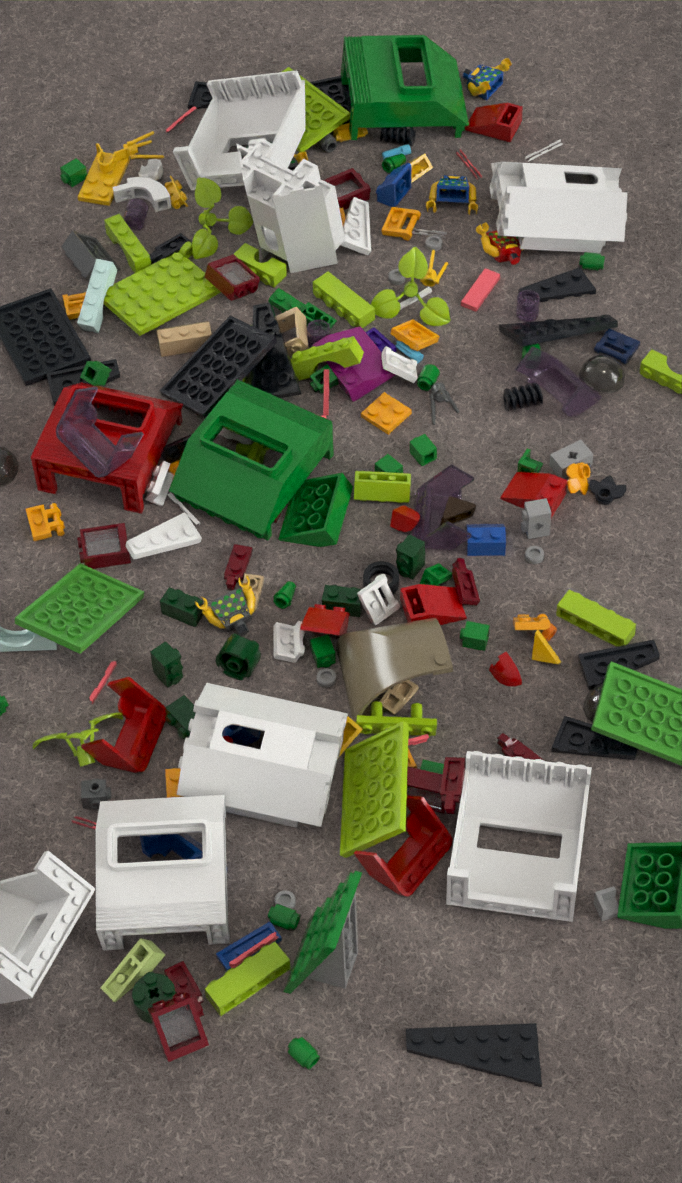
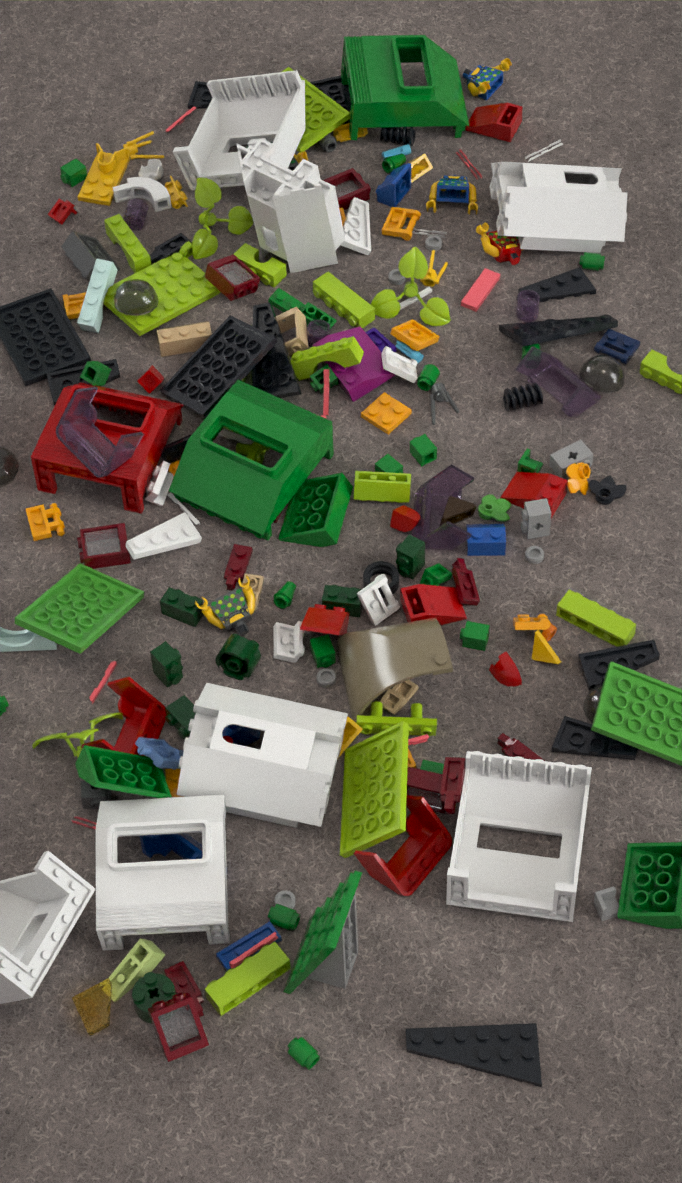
none -> red bracket [47,198,78,225]
none -> clear yellow wing [72,978,112,1036]
none -> green slope [75,745,172,798]
none -> clear smoke cylinder [113,279,159,316]
none -> medium blue plate [135,737,184,770]
none -> red panel [137,365,164,394]
none -> bright green plate [478,494,511,521]

